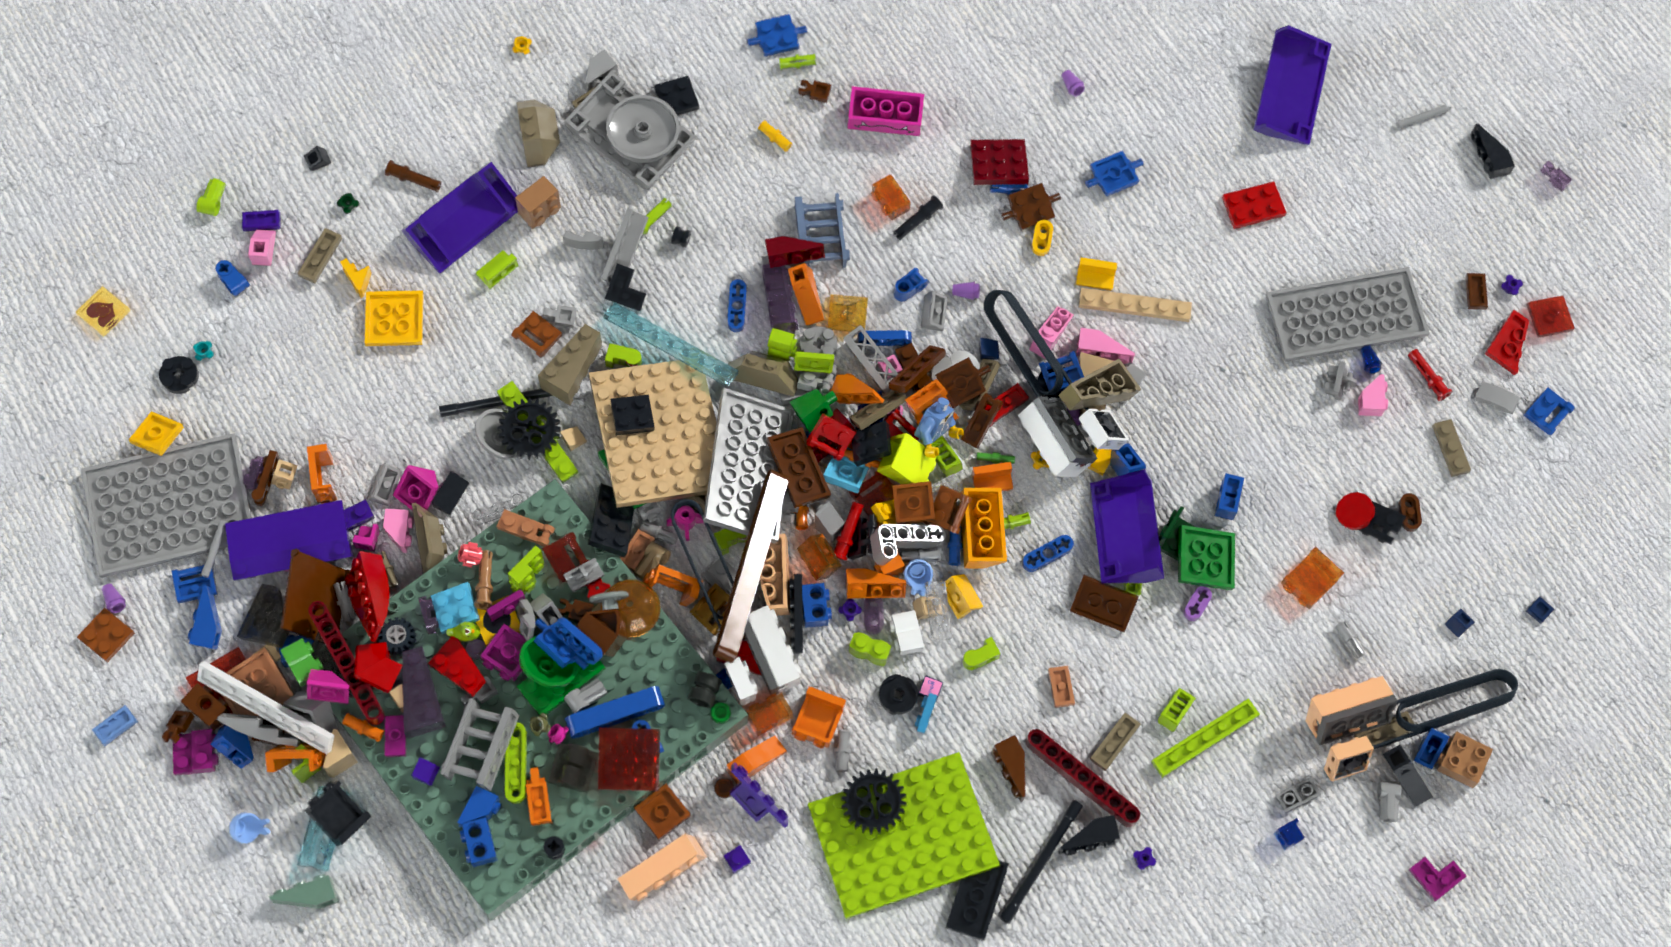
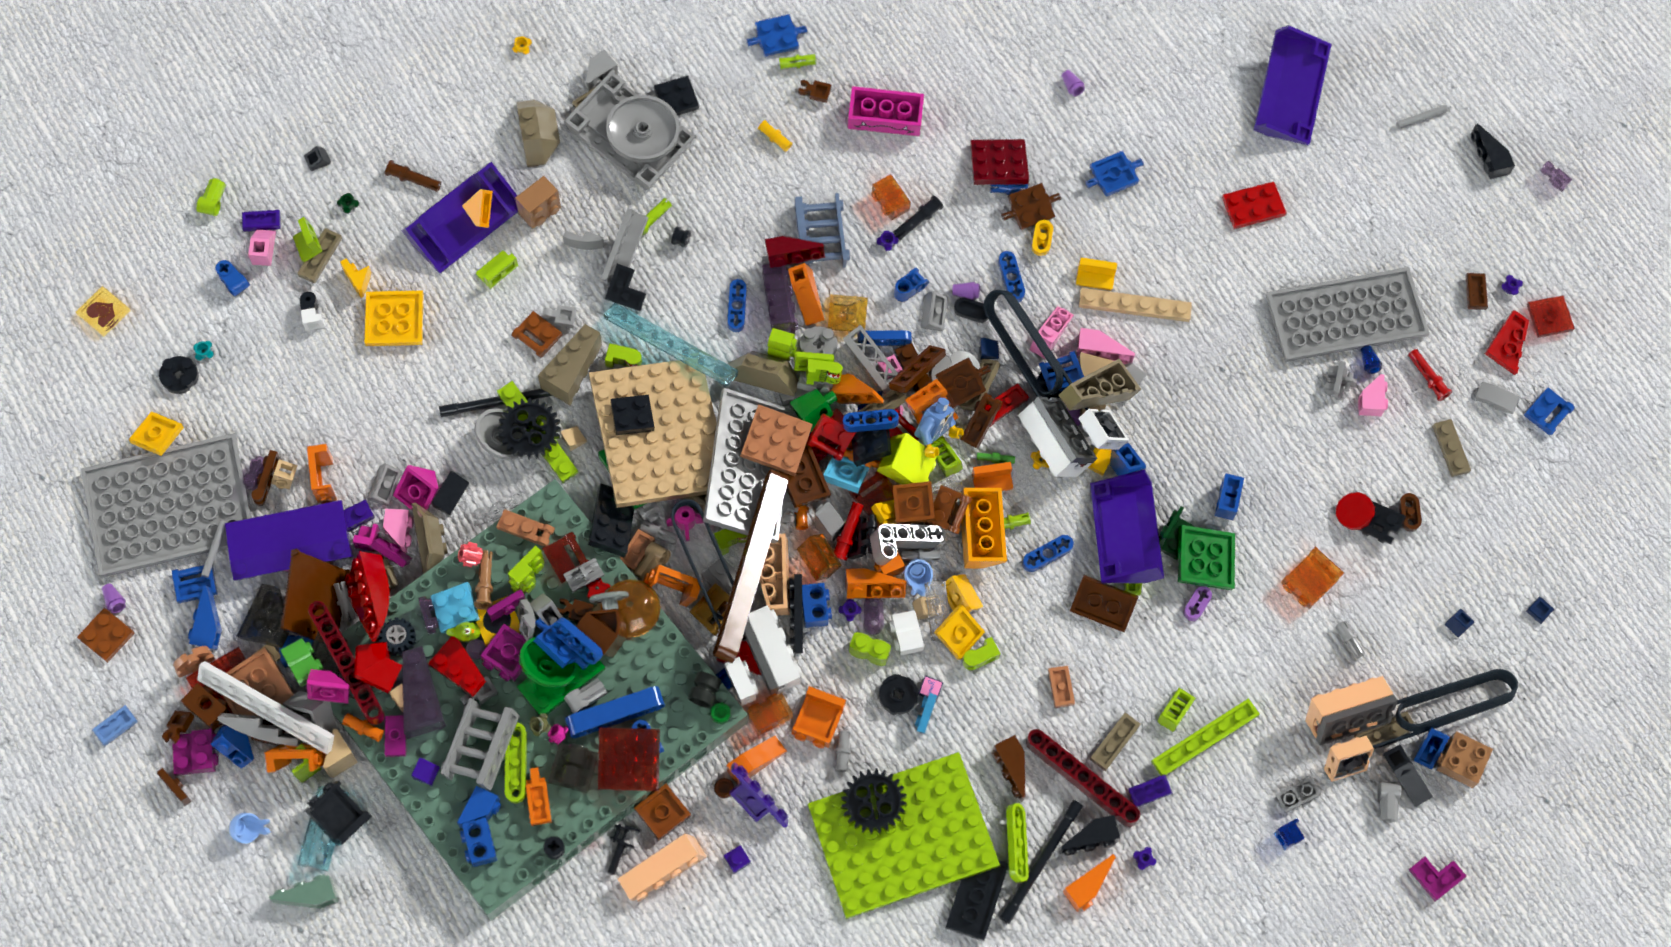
blue pin [947,526,963,566] -> none
none -> reddish brown plate [157,768,191,806]
none -> nougat plate [173,646,215,677]
none -> lime panel [293,217,323,262]
none -> leg [300,292,324,331]
none -> magenta plate [371,537,413,567]
none -> light orange slope [462,189,493,228]
none -> black piece [607,824,640,875]
none -> nougat plate [740,404,813,476]
none -> lime leg [806,359,843,385]
none -> blue beam [843,409,899,432]
none -> dark purple plate [876,230,899,251]
none -> yellow plate [934,604,985,660]
none -> black tile [954,298,988,323]
none -> blue beam [998,251,1025,302]
none -> lime plate [1006,803,1029,883]
none -> orange slope [1063,854,1116,912]
none -> dark purple plate [1128,774,1173,808]

